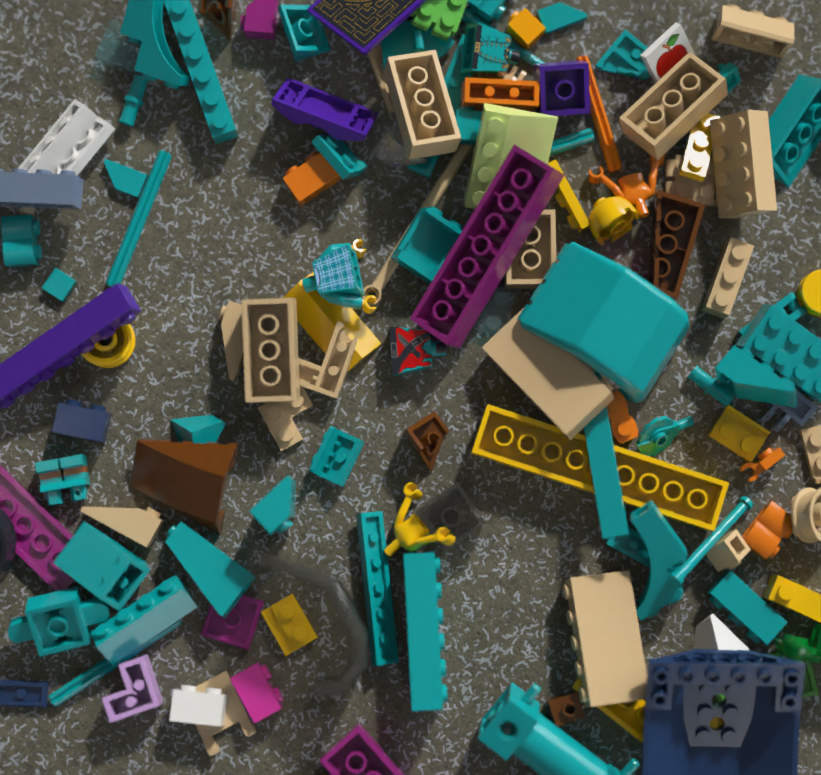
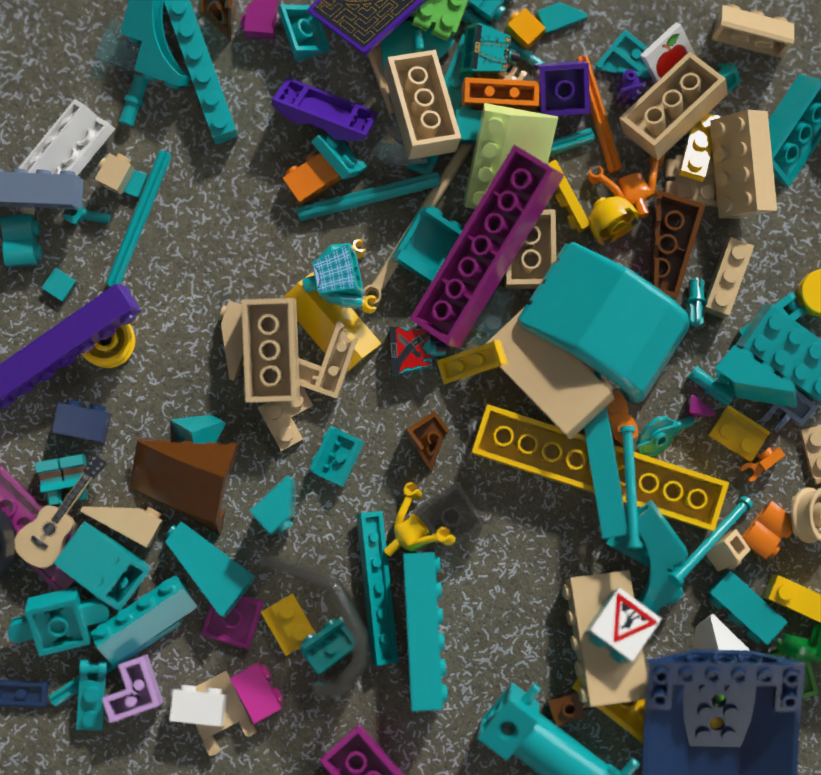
none -> tan piece [15,455,107,568]
none -> teal bar [63,202,111,225]
none -> teal plate [76,660,107,731]
none -> tan brick [95,153,135,195]
none -> teal axle [297,172,441,221]
none -> teal bracket [300,617,359,677]
none -> yellow plate [437,340,507,384]
none -> piece [584,588,661,663]
none -> dark purple hinge [615,69,646,105]
none -> teal bar [619,425,642,550]
none -> teal axle [686,278,706,327]
none -> magenta slope [686,394,715,418]

